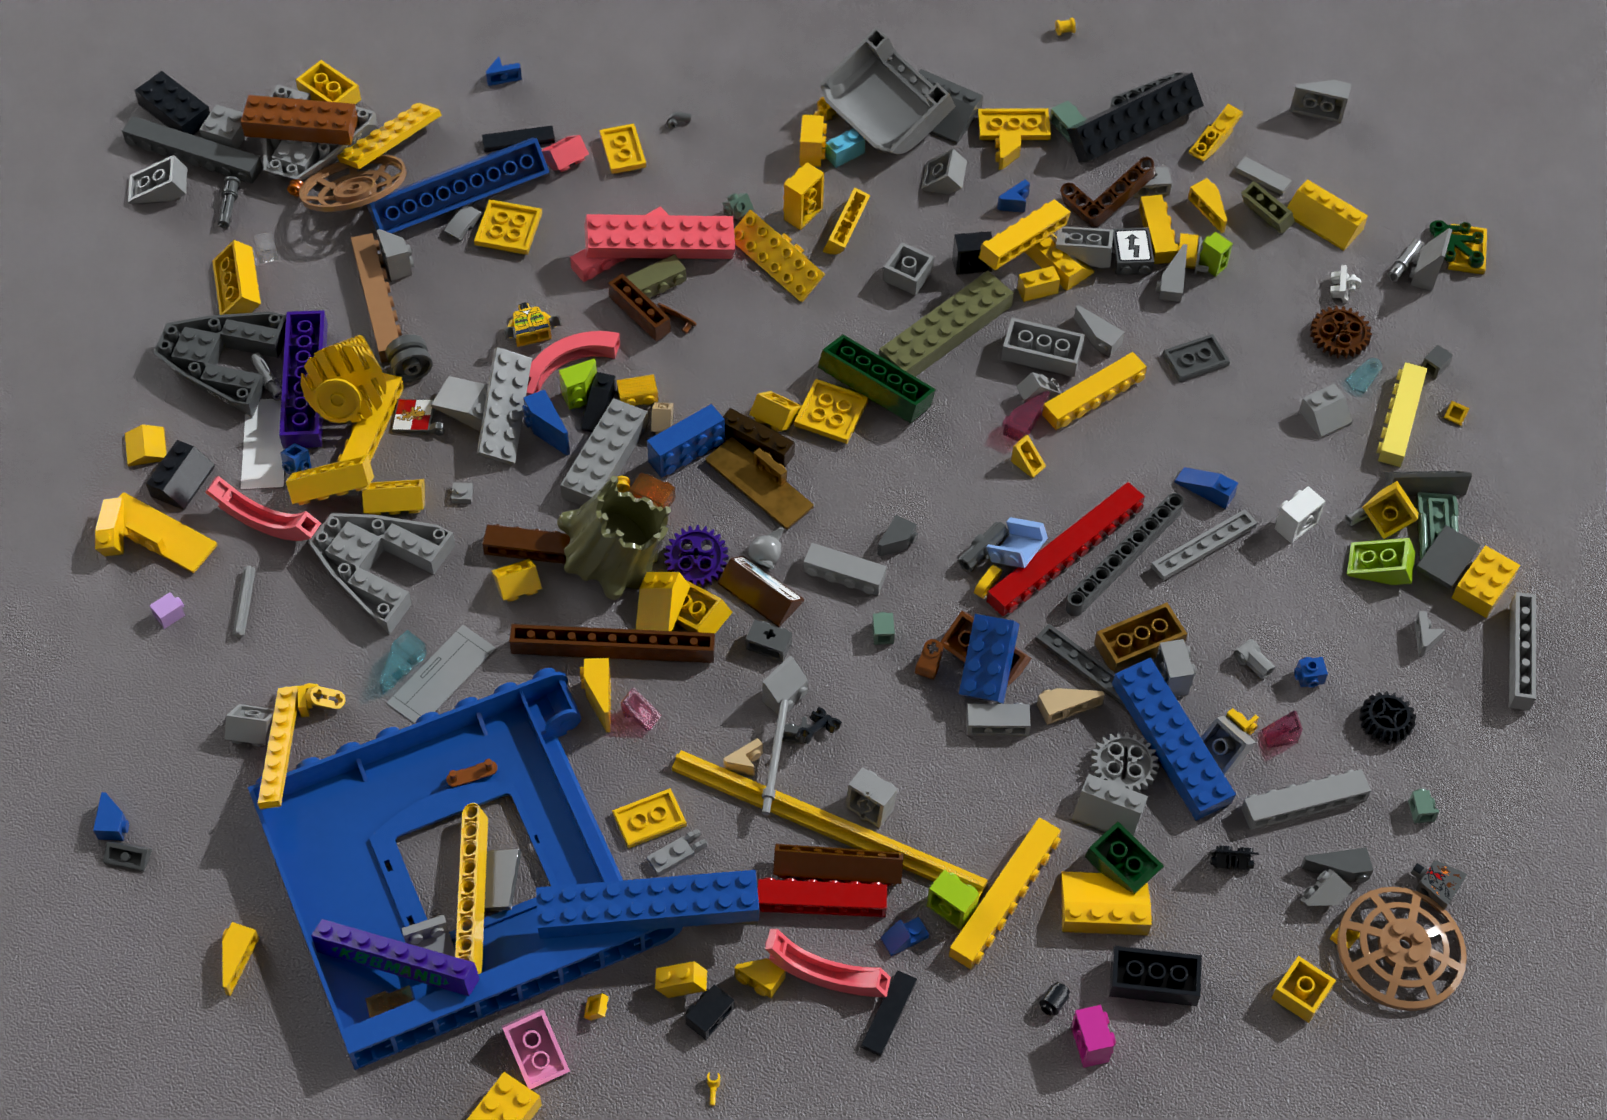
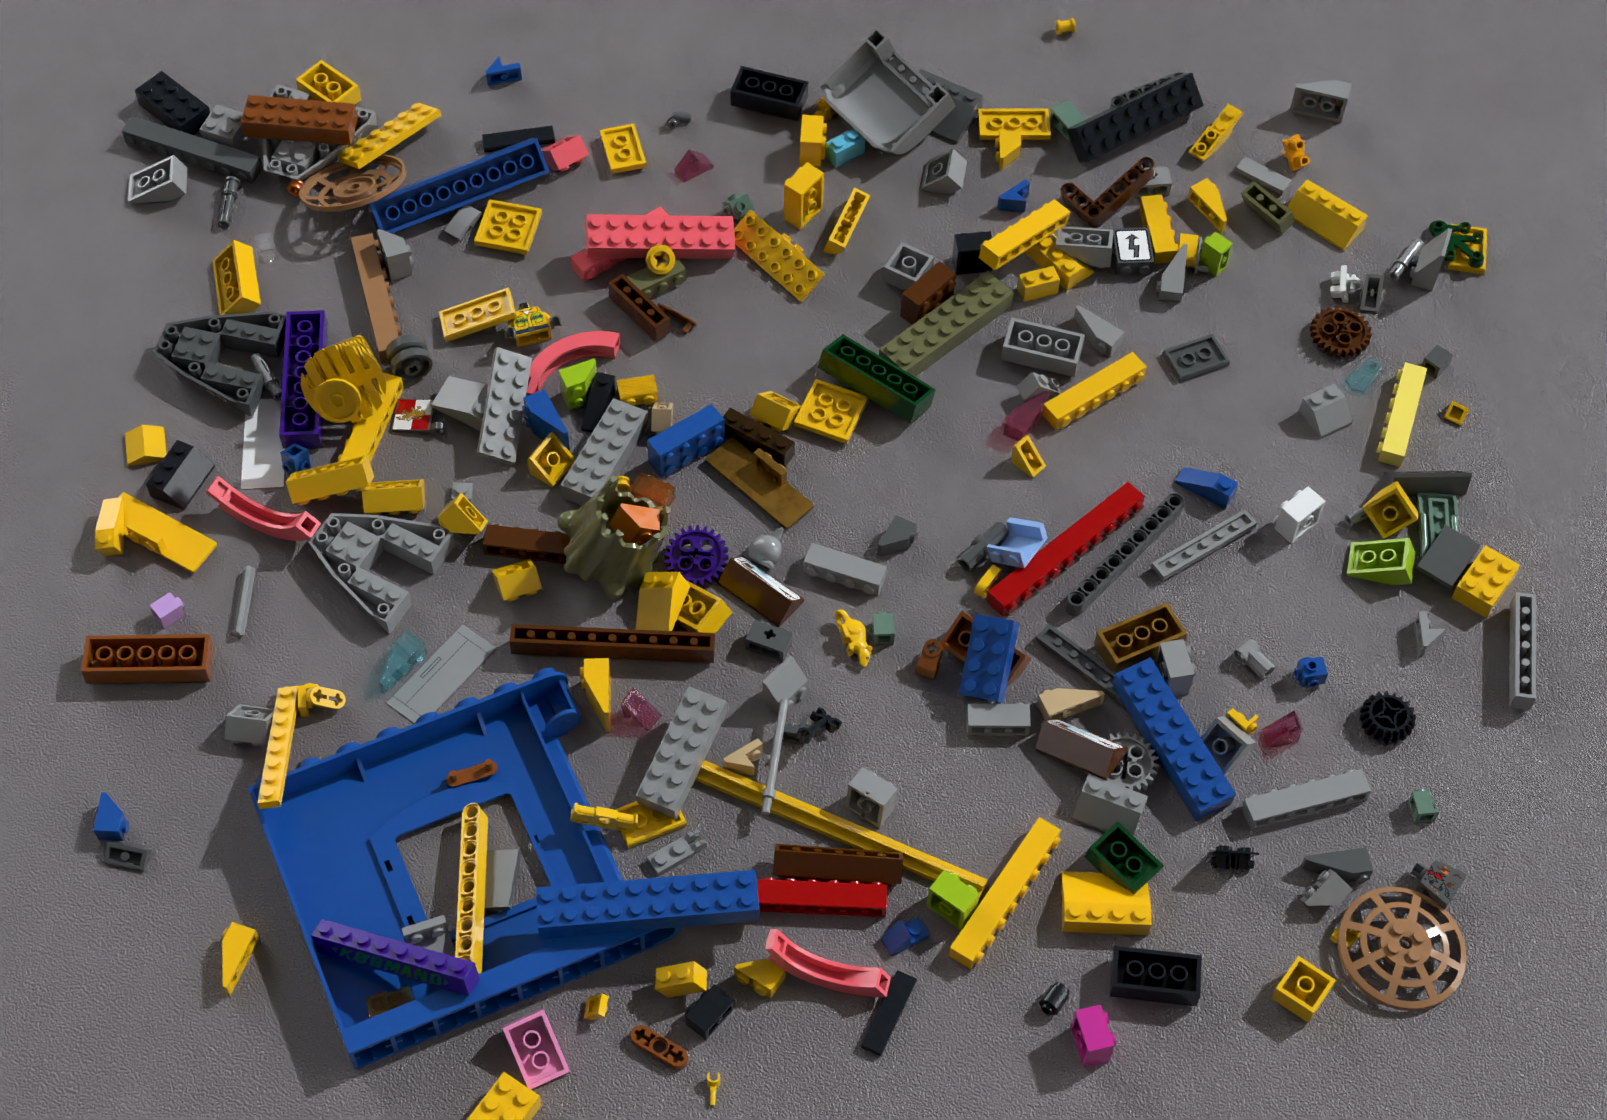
none -> dark orange brick [81,634,214,684]
none -> yellow slope [437,493,488,535]
none -> yellow tile [439,287,517,342]
none -> yellow slope [528,432,576,487]
none -> yellow piece [570,803,638,833]
none -> orange slope [609,503,660,546]
none -> dark orange beam [631,1025,688,1070]
none -> light grey brick [636,686,728,819]
none -> yellow gear [645,245,675,274]
none -> clear pink slope [674,150,714,183]
none -> black brick [730,66,808,121]
none -> yellow animal [835,609,872,668]
none -> reddish brown brick [900,261,956,325]
none -> reddish brown slope [1035,719,1128,780]
none -> light orange hips [1282,134,1310,171]
none -> light grey slope [1360,273,1384,312]

